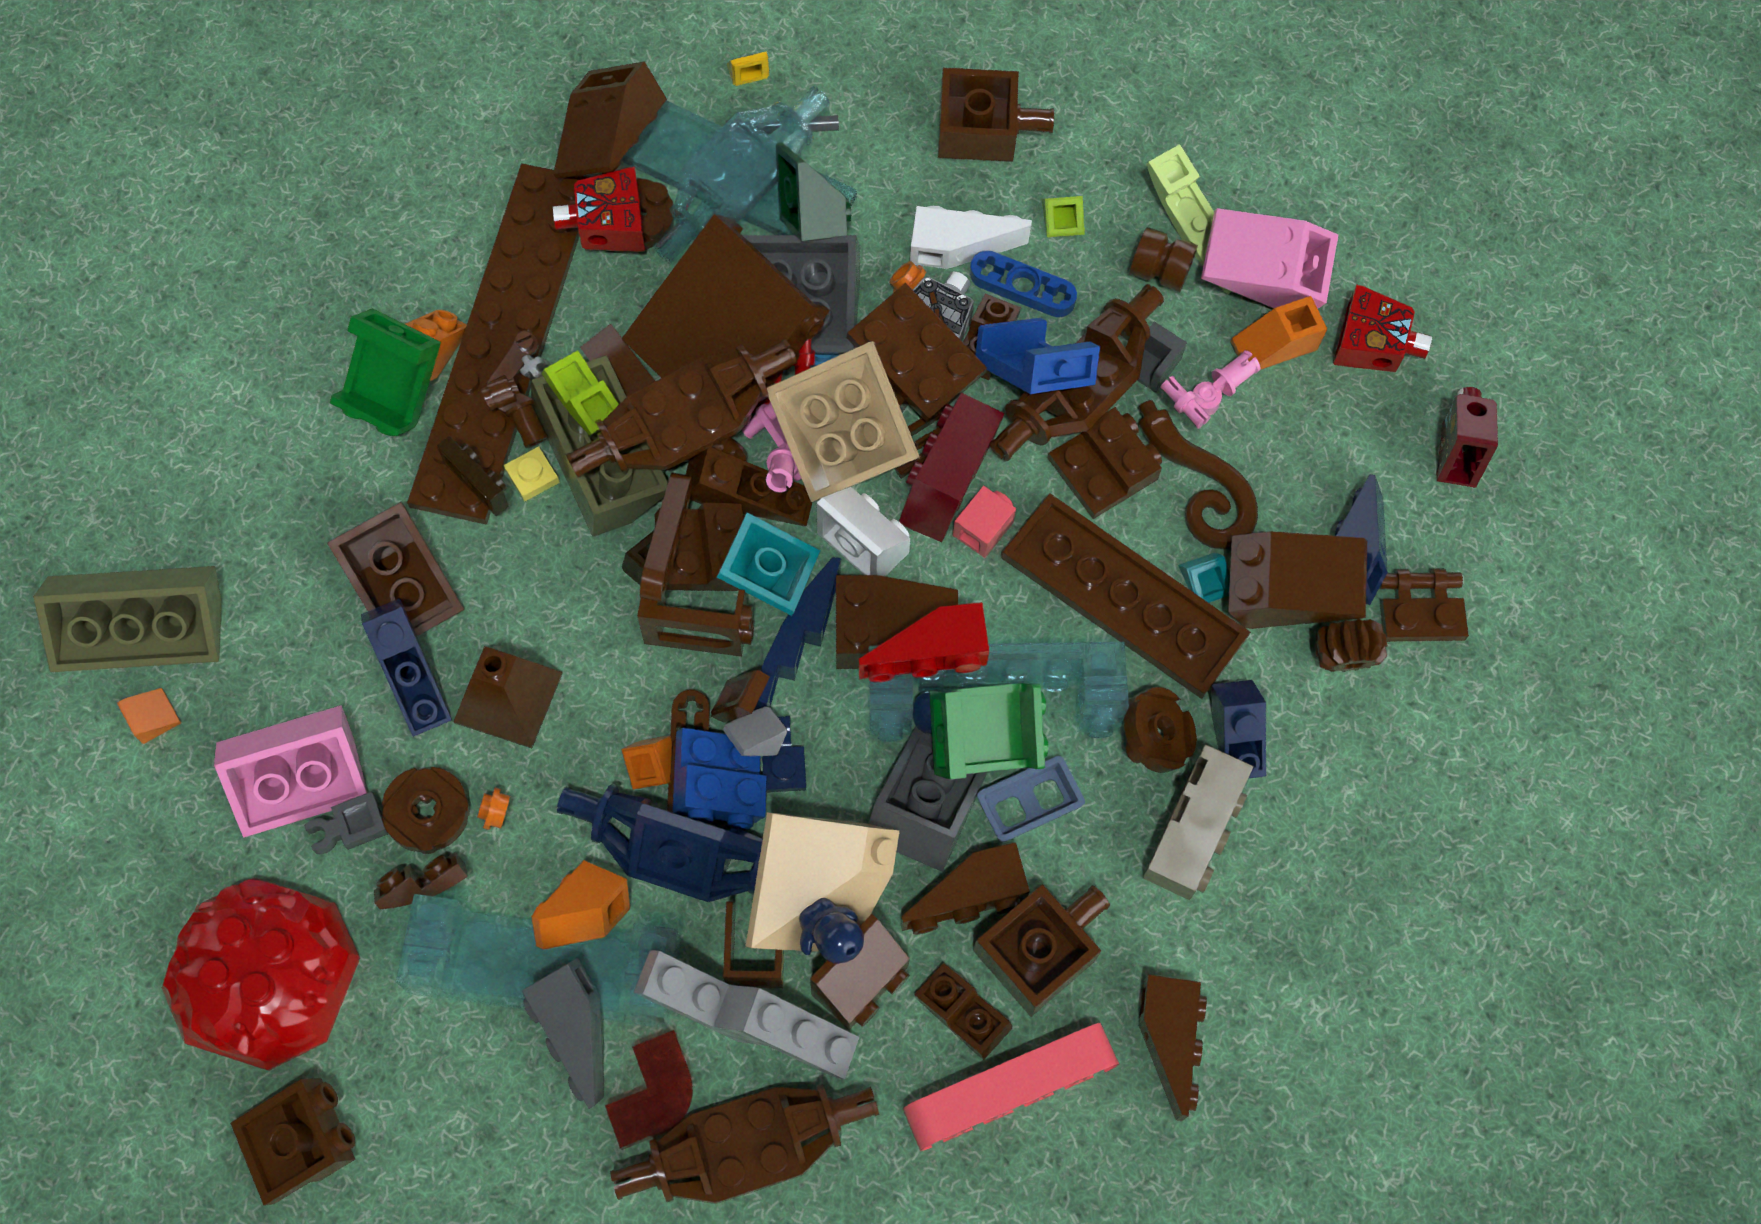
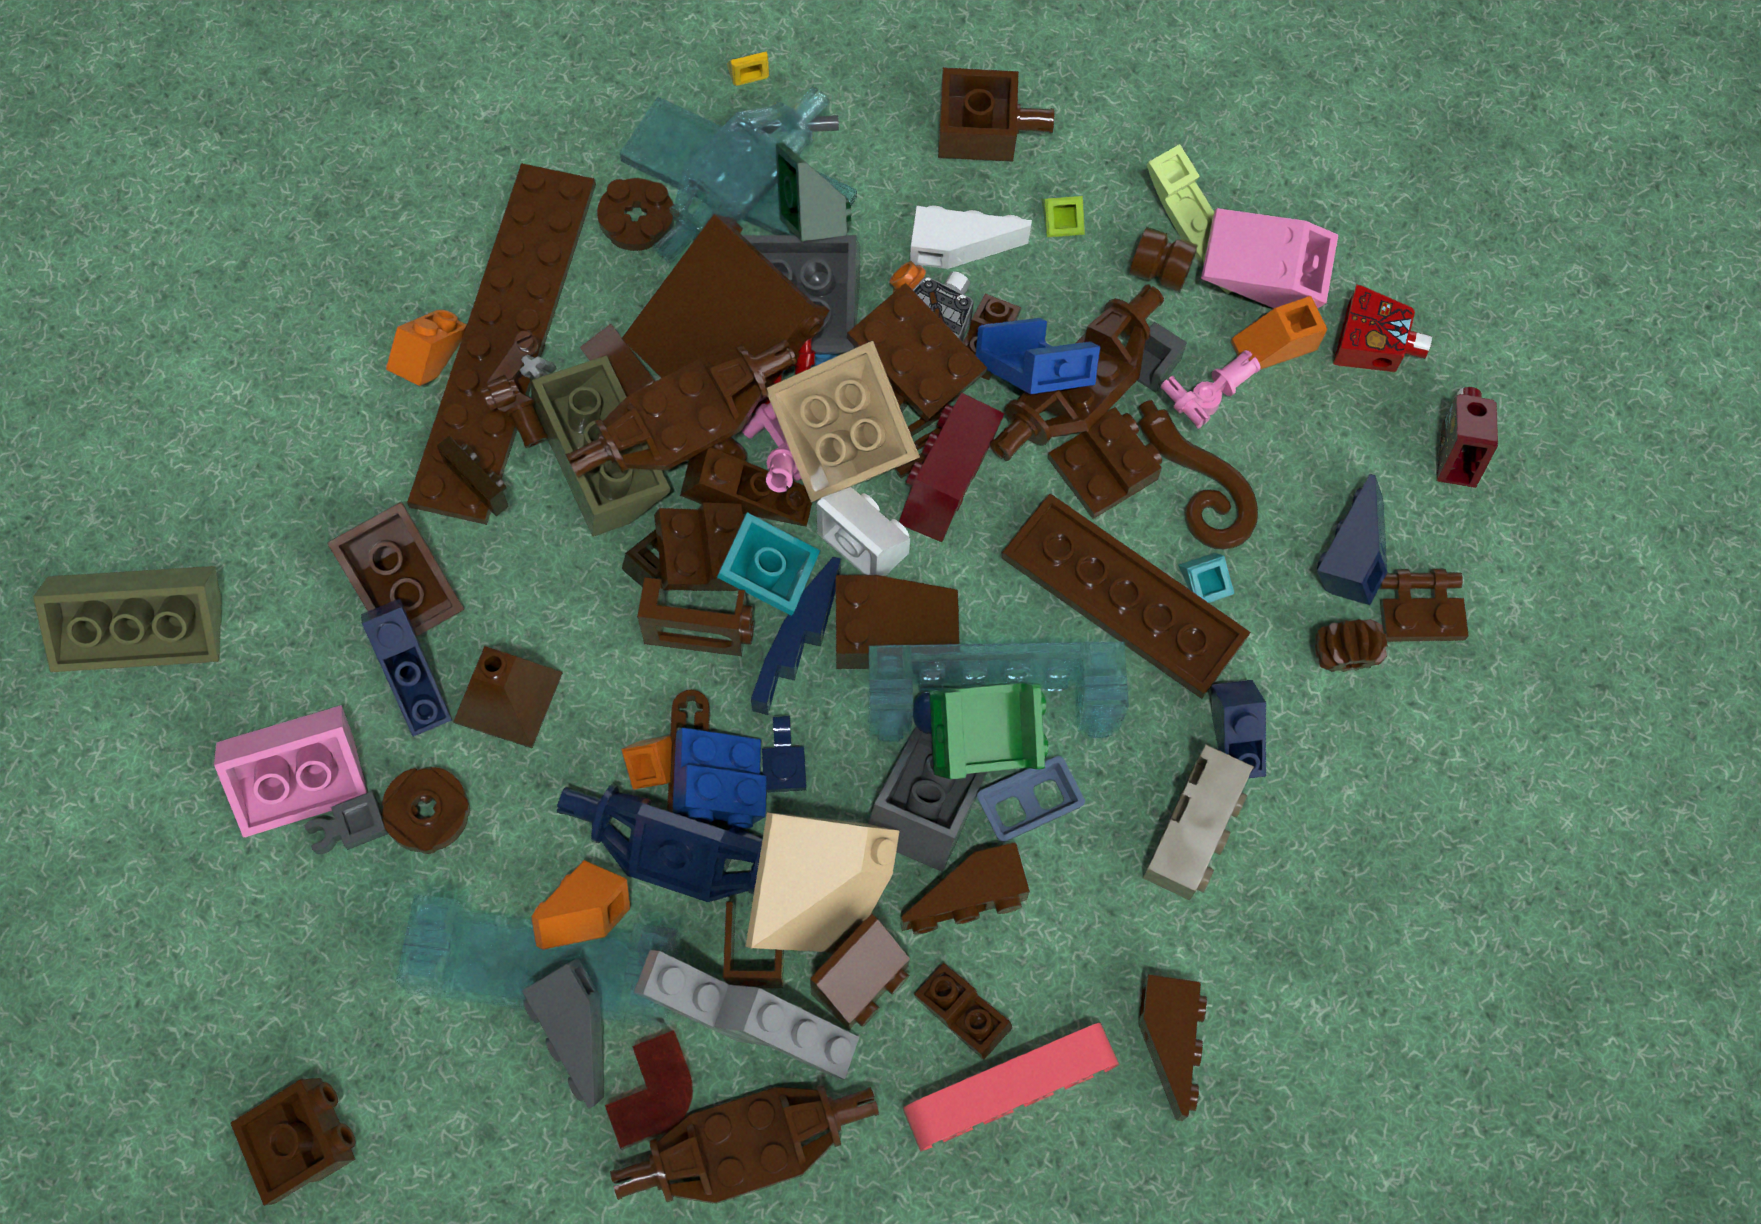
orange slope [117,688,181,744] -> none
red rock [162,877,360,1071] -> none
green panel [330,308,441,436] -> none
reddish brown slope [374,852,468,909] -> none
orange plate [477,787,510,830] -> none
light yellow plate [503,446,560,502] -> none
lime slope [541,350,619,436] -> none
reddish brown slope [553,61,667,178] -> none
red torso [553,167,645,252] -> none
reddish brown beam [640,473,693,602] -> none
reddish brown tile [711,669,770,723] -> none
light grey slope [723,707,787,756] -> none
dark blue animal [799,898,864,964] -> none
red slope [858,602,989,682] -> none
coral brick [953,485,1016,558] -> none
blue beam [970,251,1077,317] -> none
reddish brown brick [973,884,1110,1017] -> none
reddish brown plate [1123,687,1197,773] -> none
reddish brown slope [1228,531,1367,629] -> none

